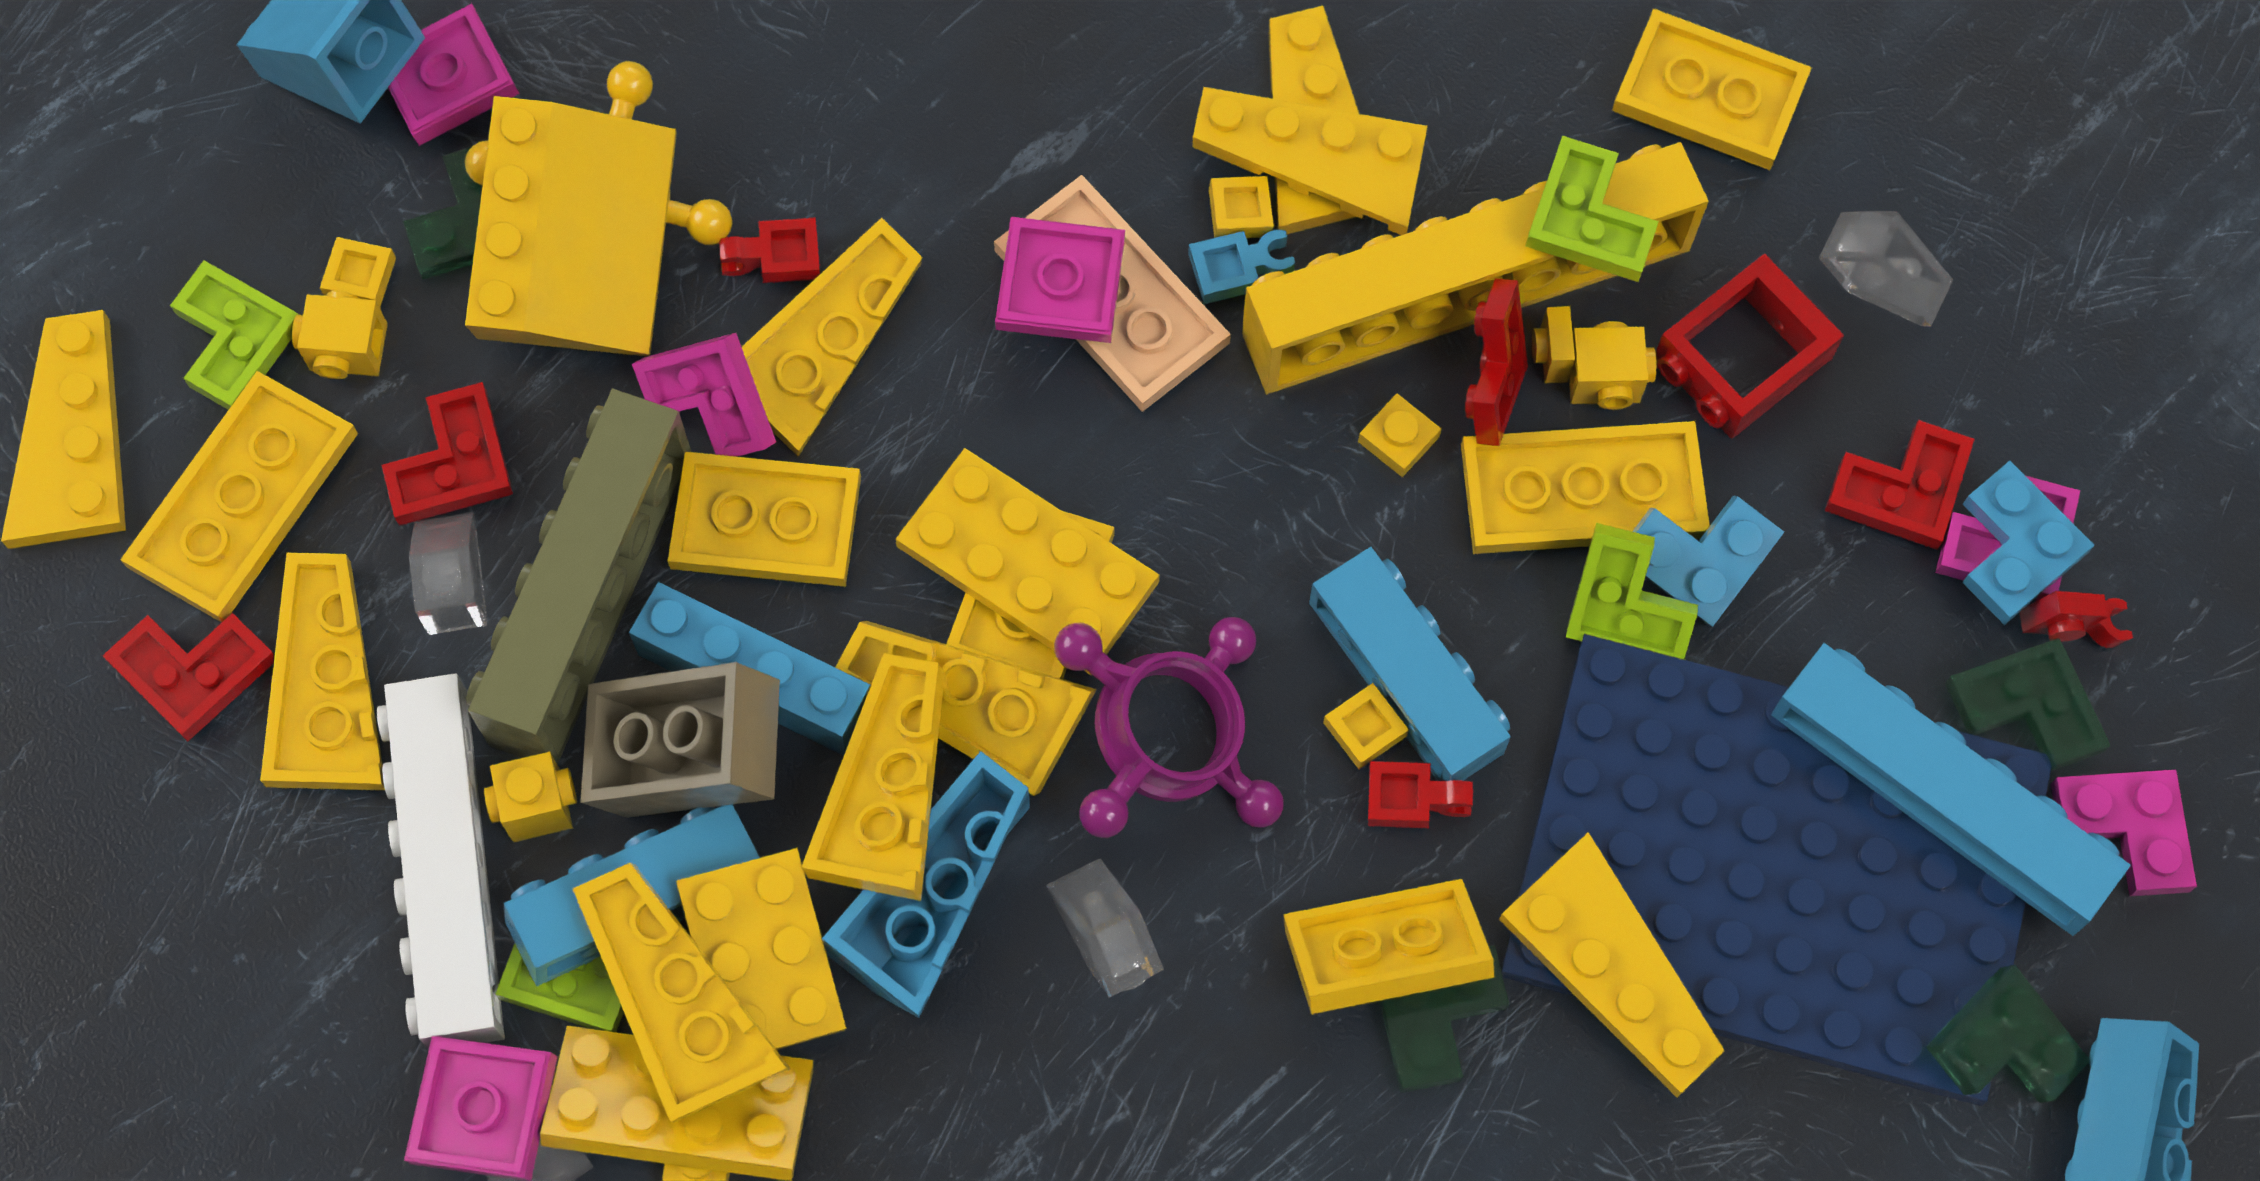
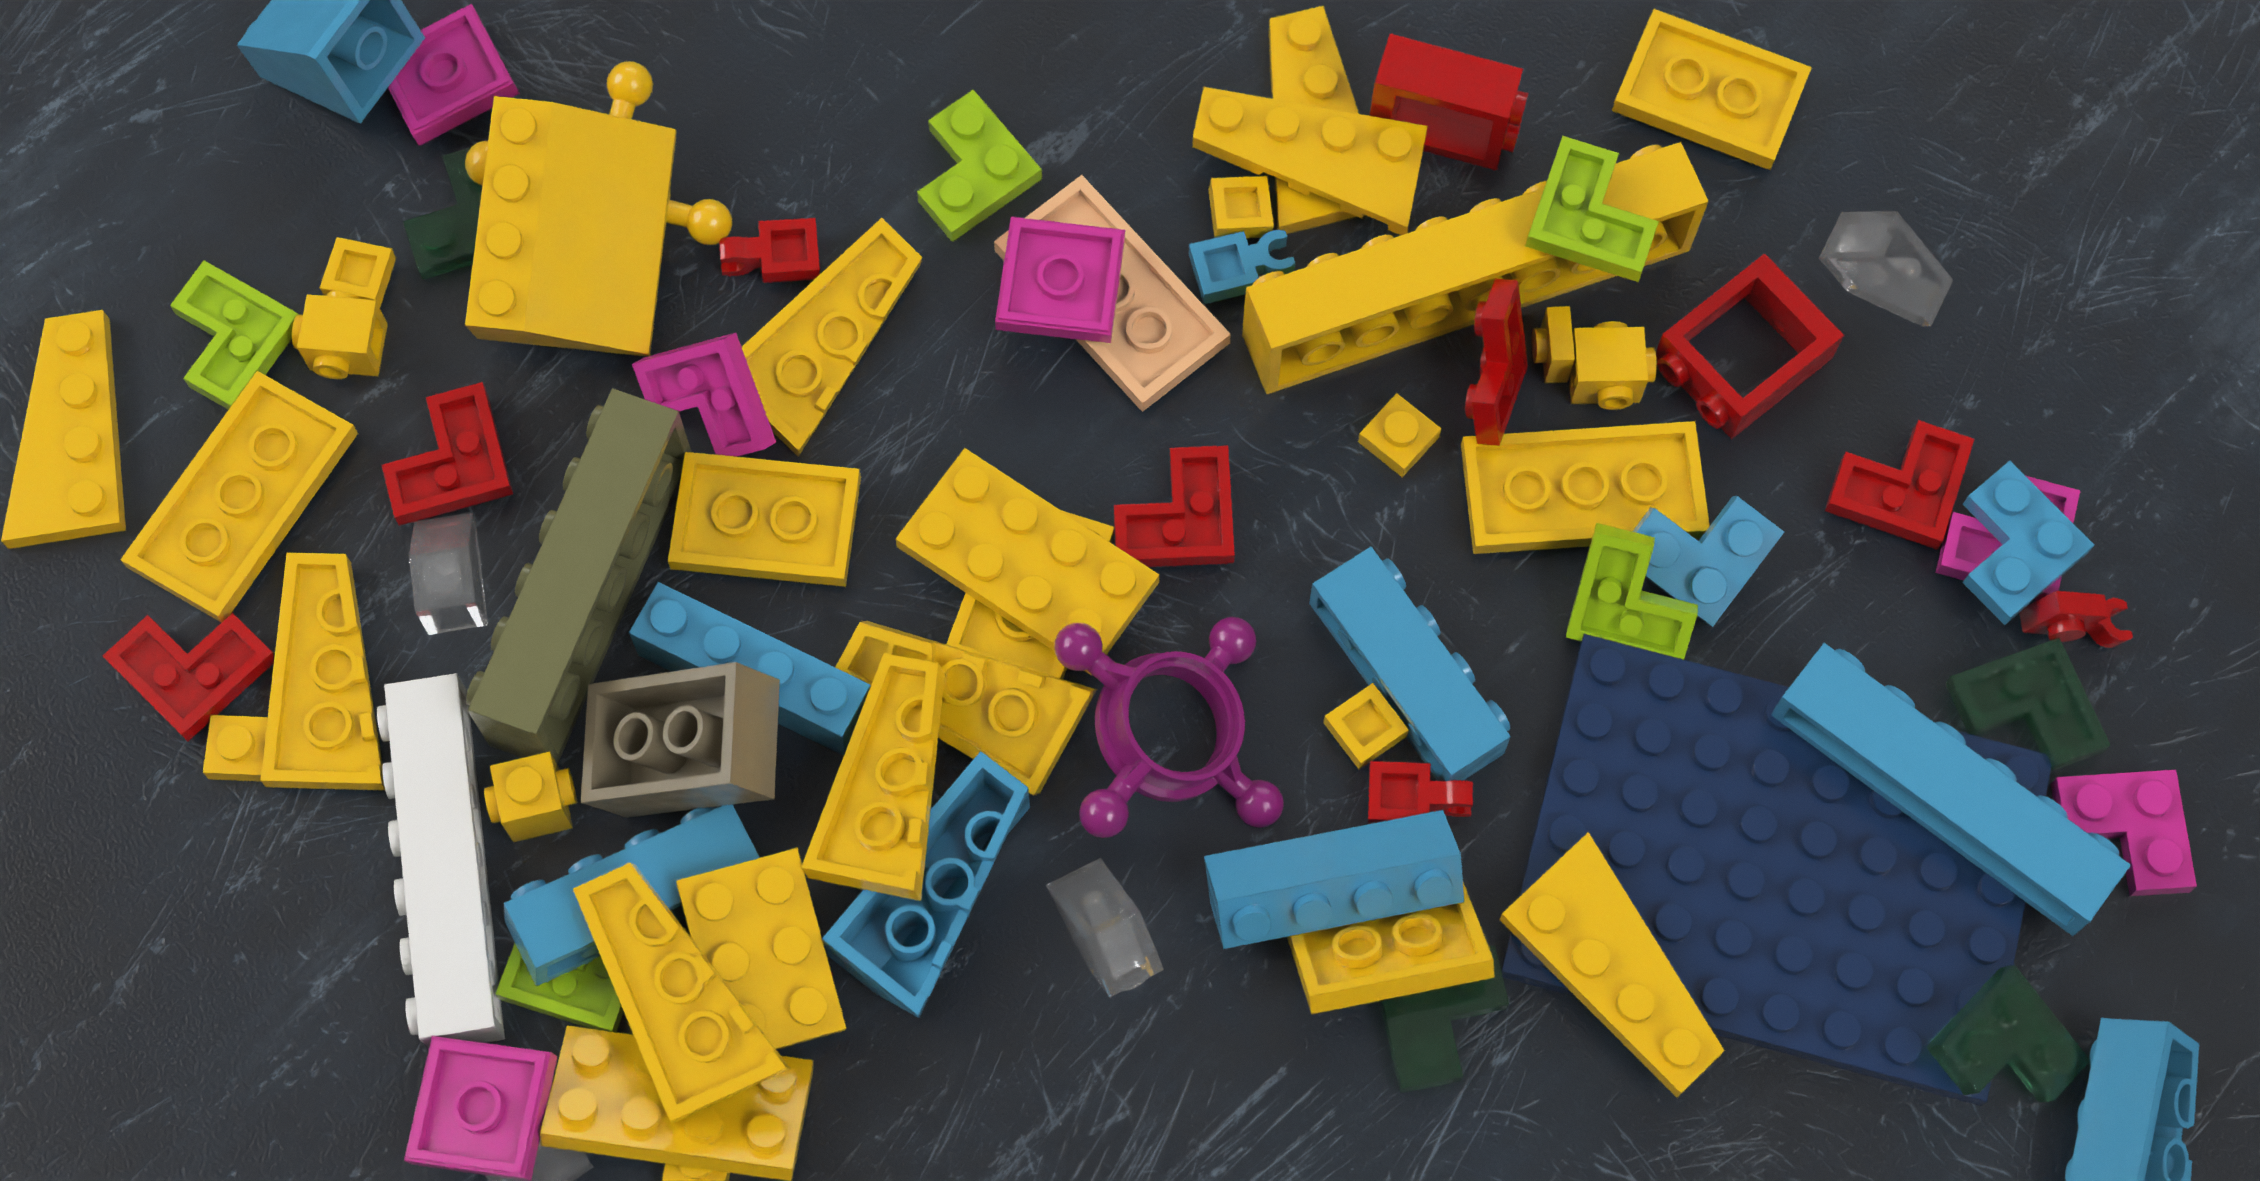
none -> yellow plate [203,715,268,782]
none -> lime plate [917,90,1042,242]
none -> red plate [1114,445,1235,567]
none -> dark azure brick [1204,810,1464,949]
none -> red window [1370,33,1529,170]

